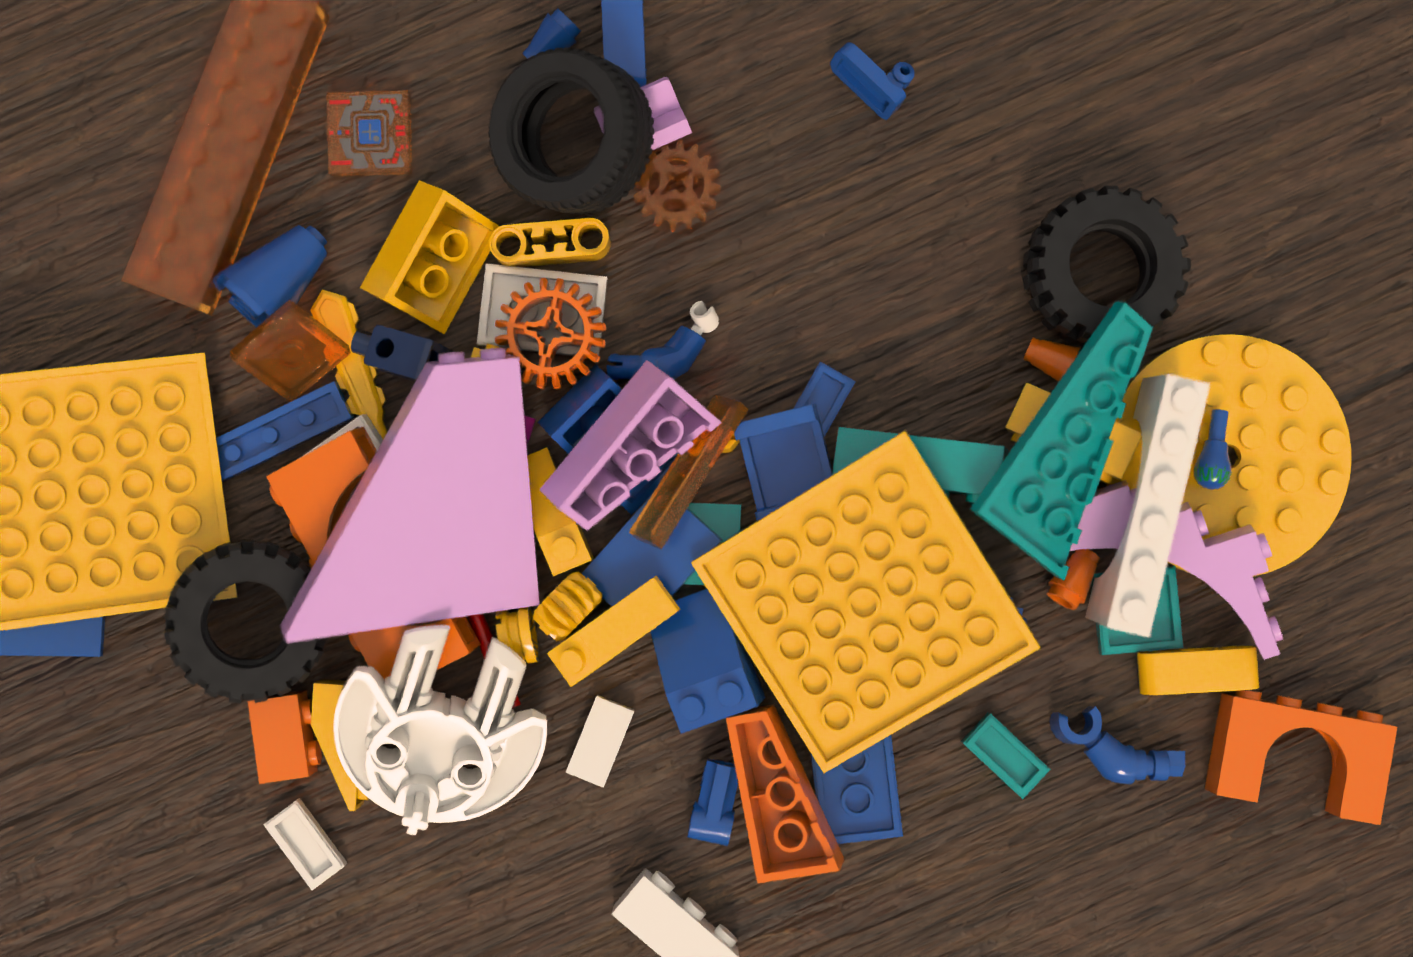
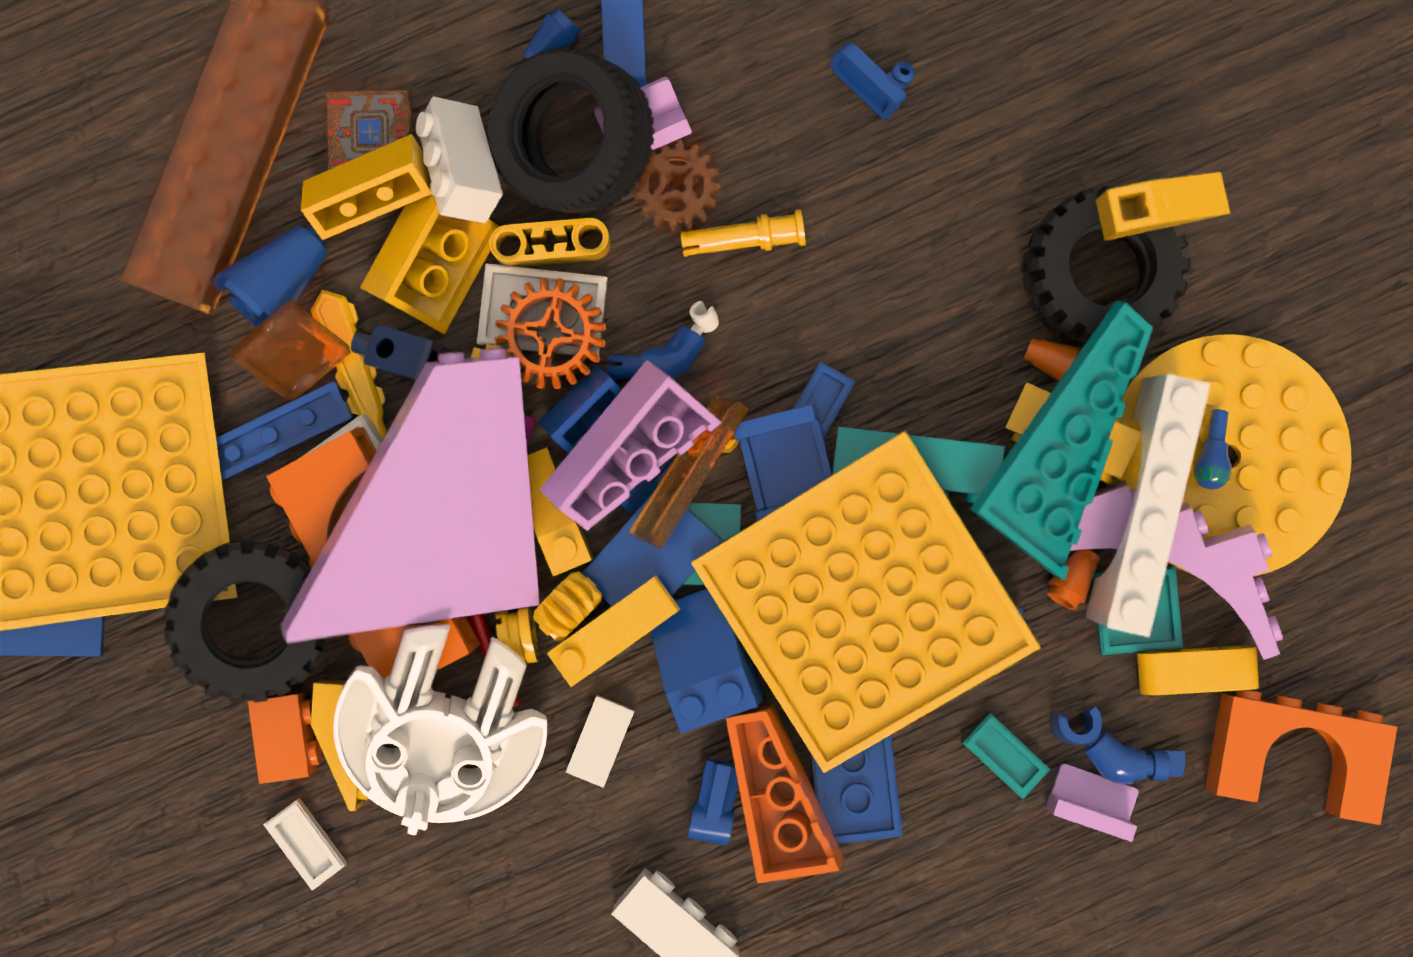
none -> yellow brick [301,134,432,240]
none -> white brick [416,96,503,223]
none -> yellow pin [681,209,806,257]
none -> lavender panel [1045,763,1139,842]
none -> yellow slope [1096,172,1230,241]

